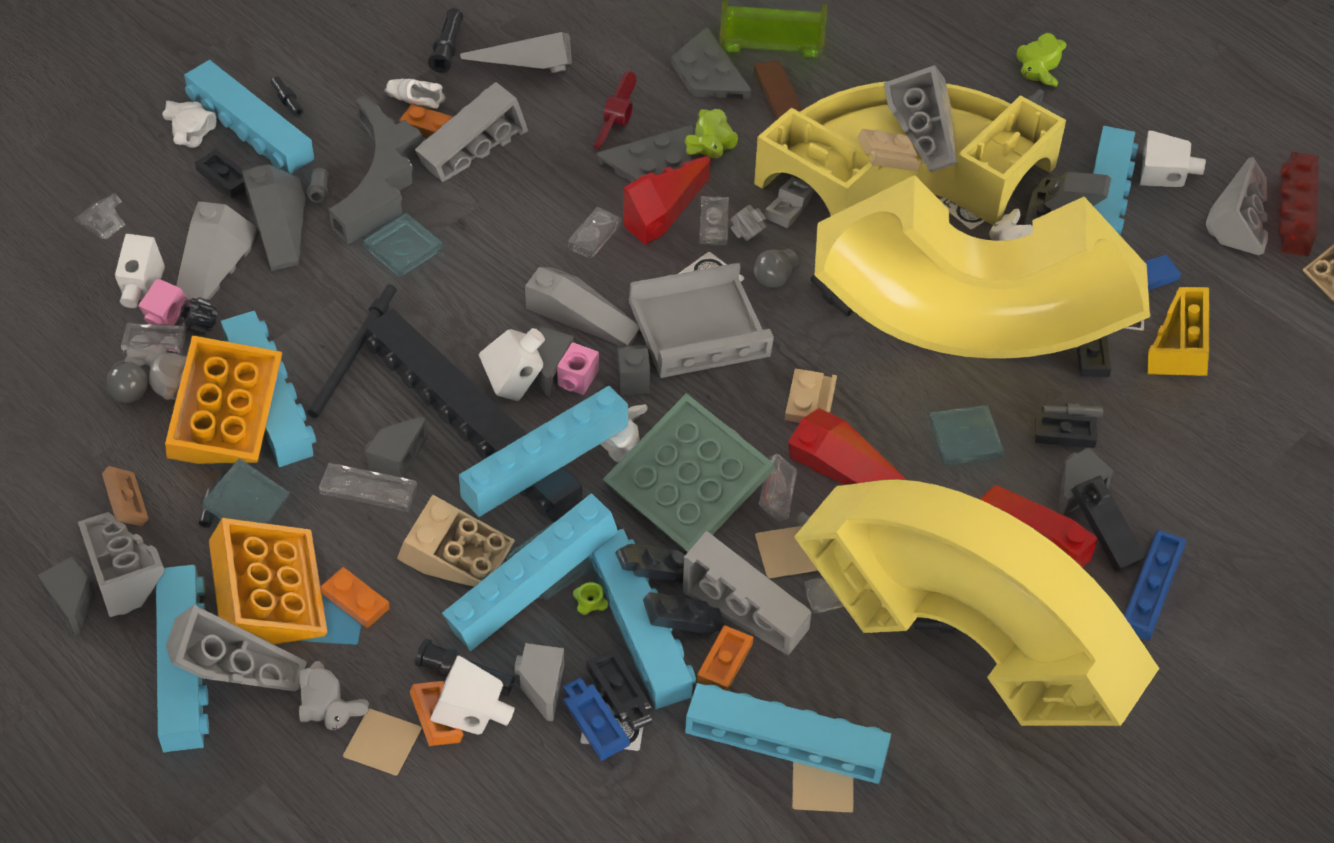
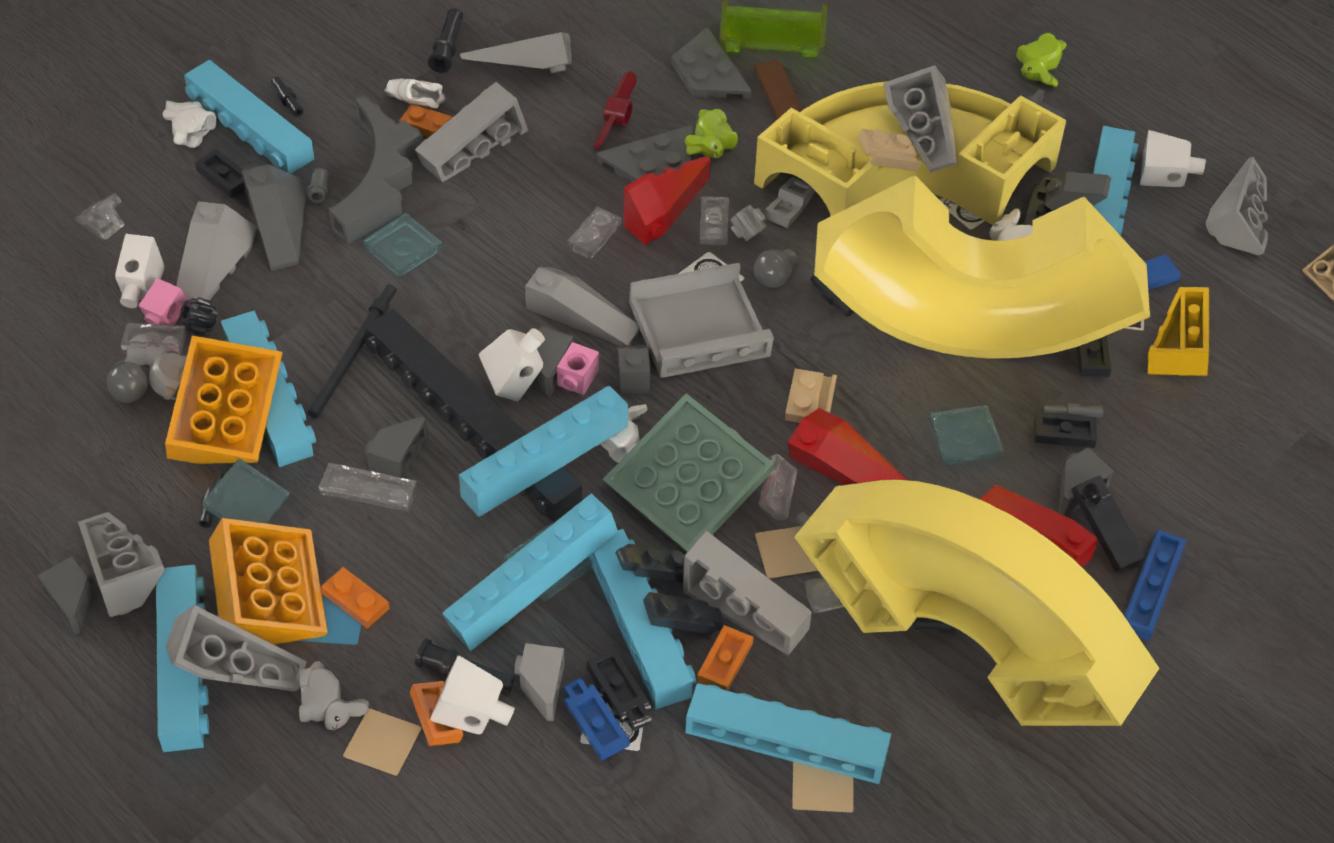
medium nougat plate [102,466,149,527] -> none
tan slope [397,495,515,587] -> none
lime plate [573,582,608,615] -> none
clear red brick [1278,152,1319,256] -> none

